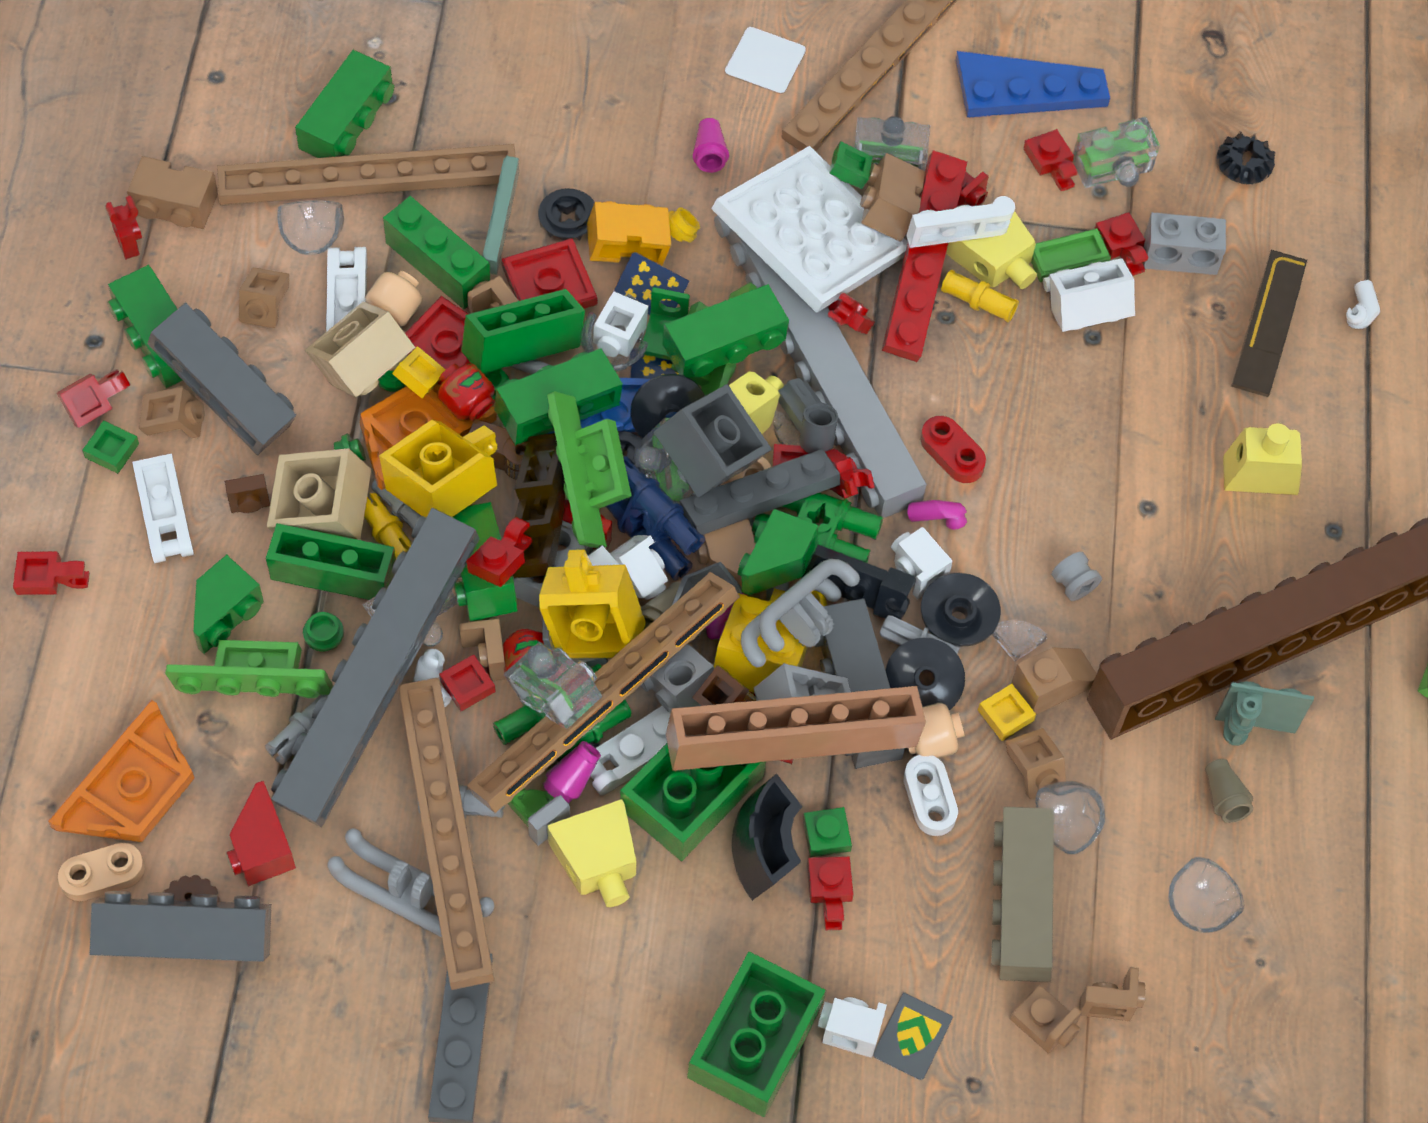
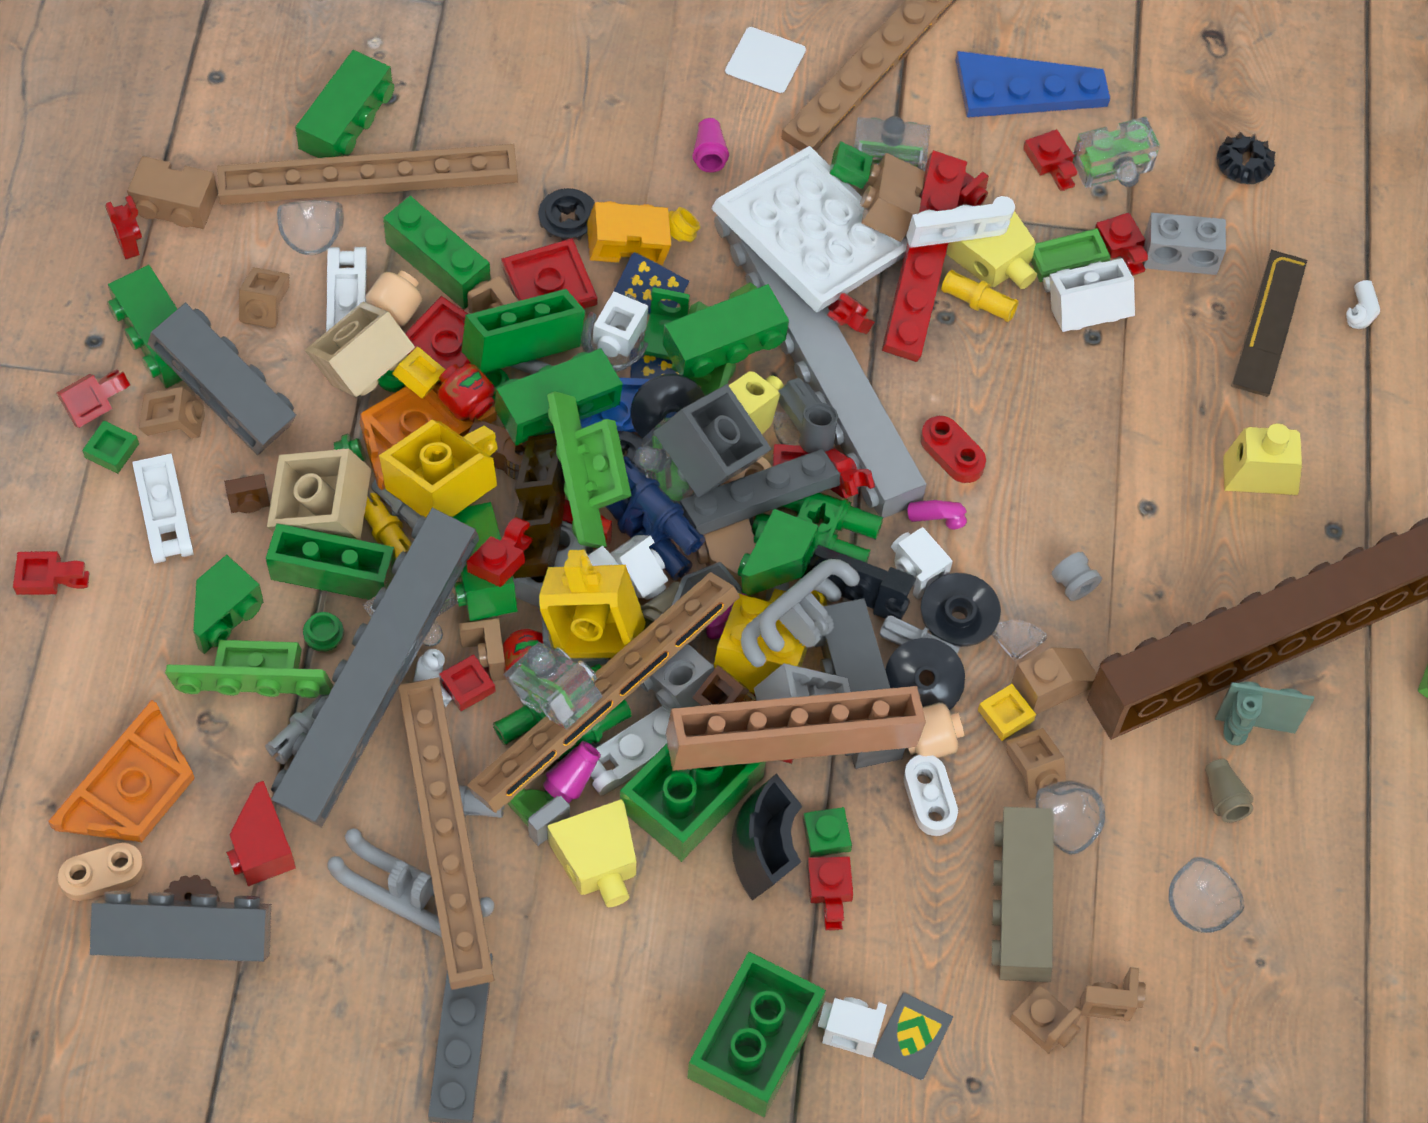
sand green tile [483,156,519,275] -> none

